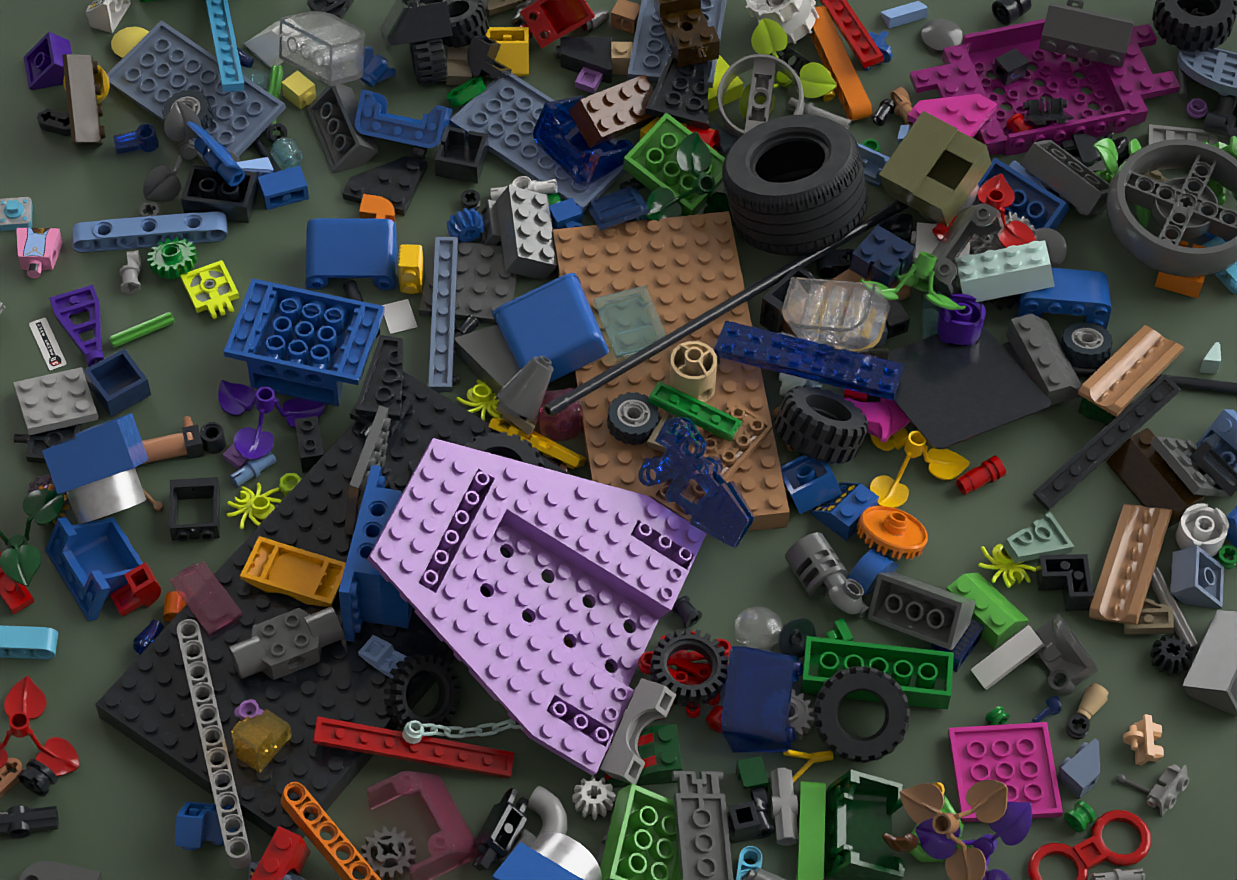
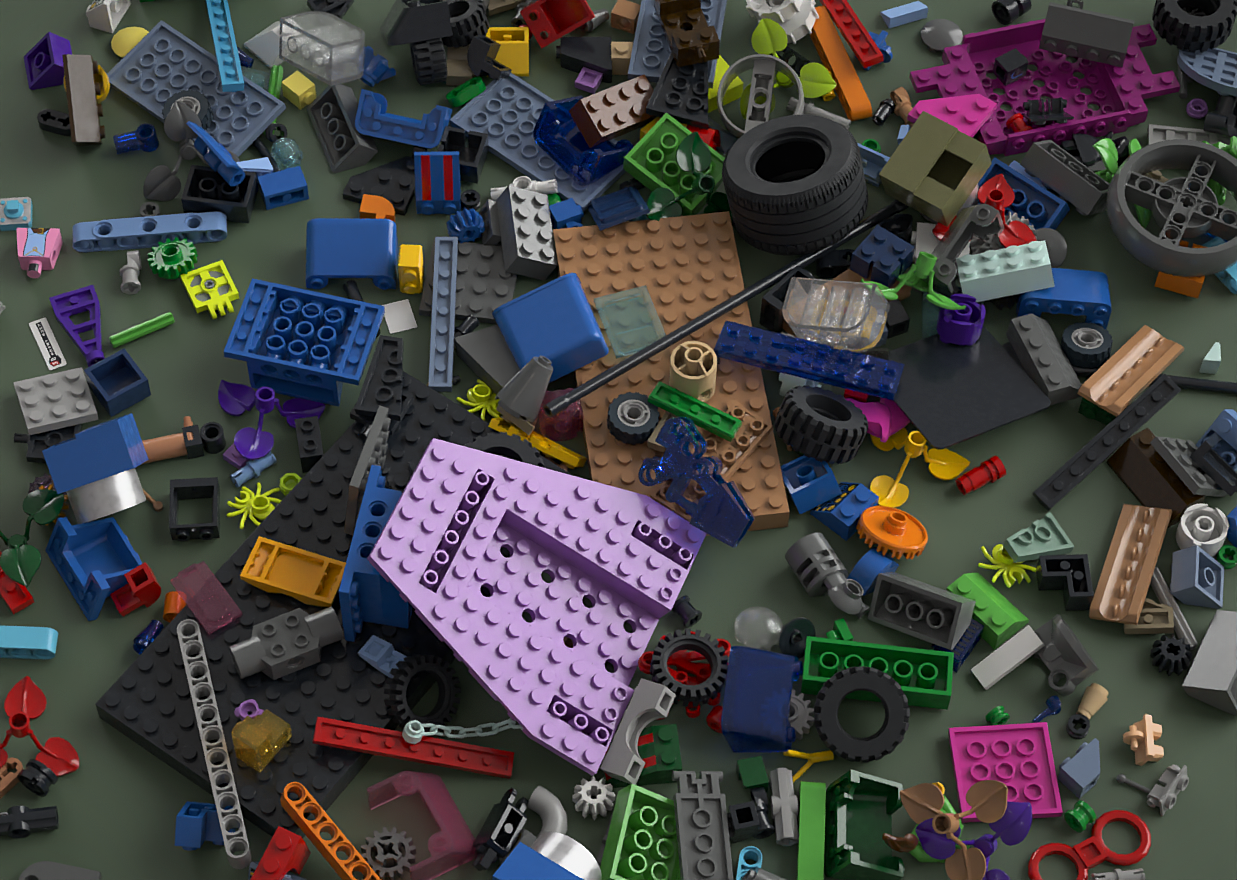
none -> blue slope [414,151,461,215]

